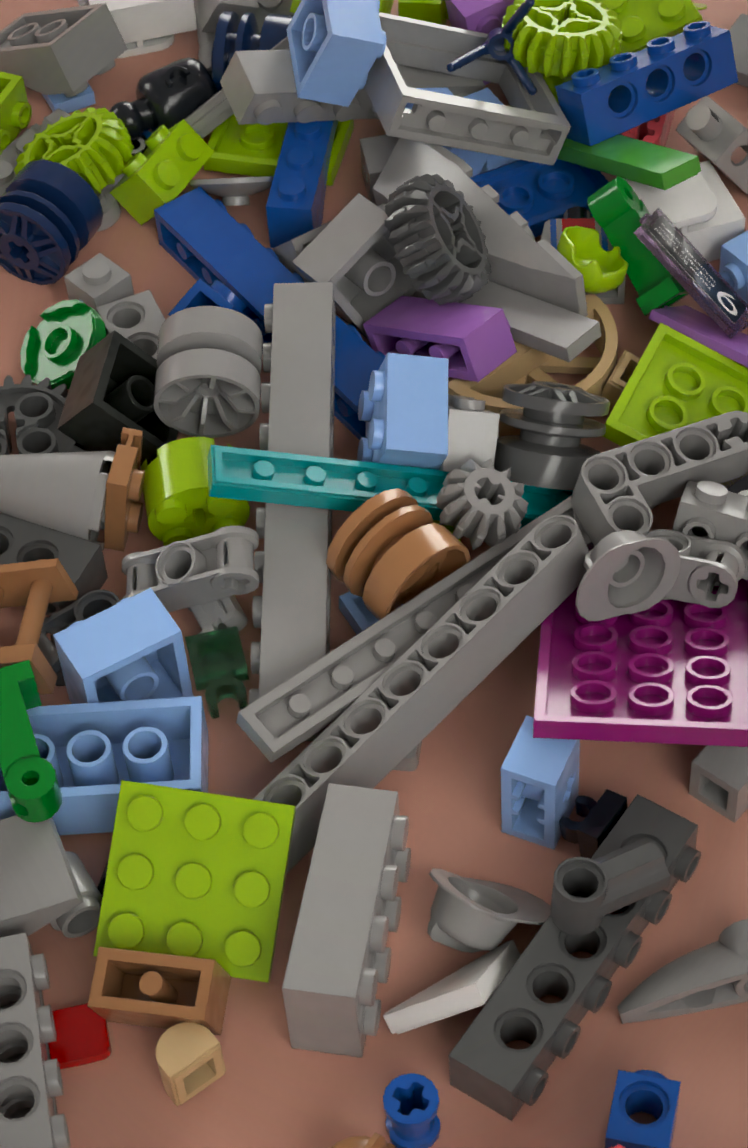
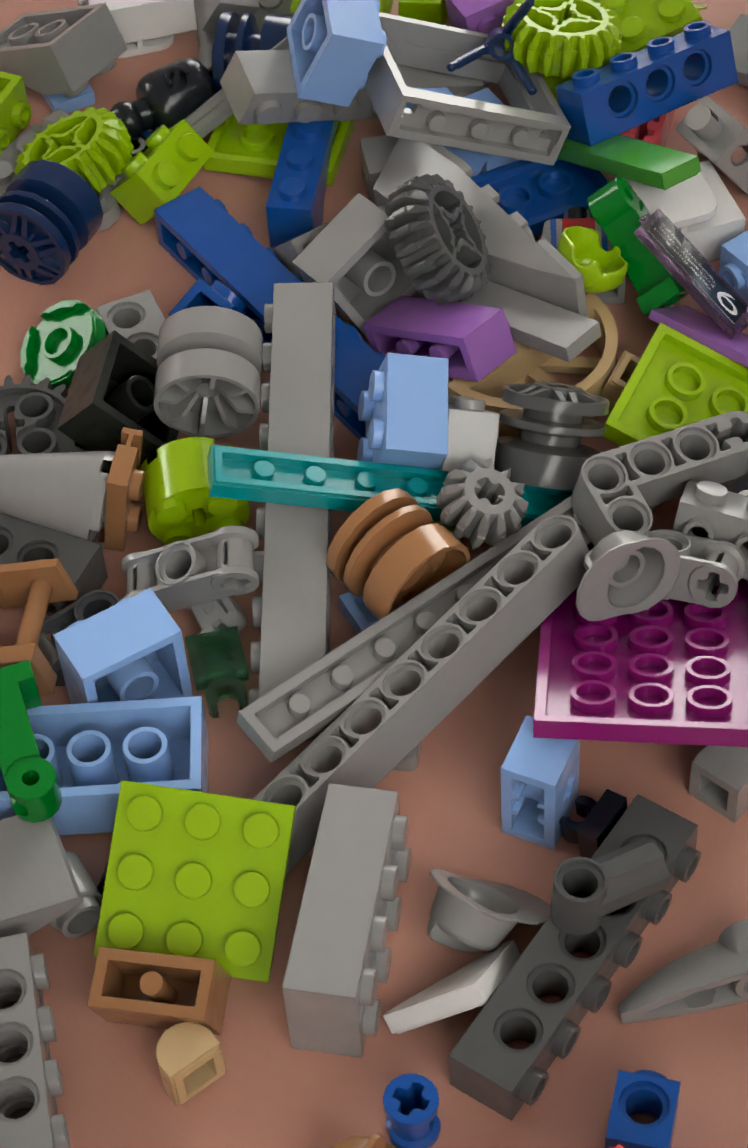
red piece [48,1003,112,1069] -> none
light grey brick [64,253,134,310] -> none
light grey dish [190,176,274,206] -> none

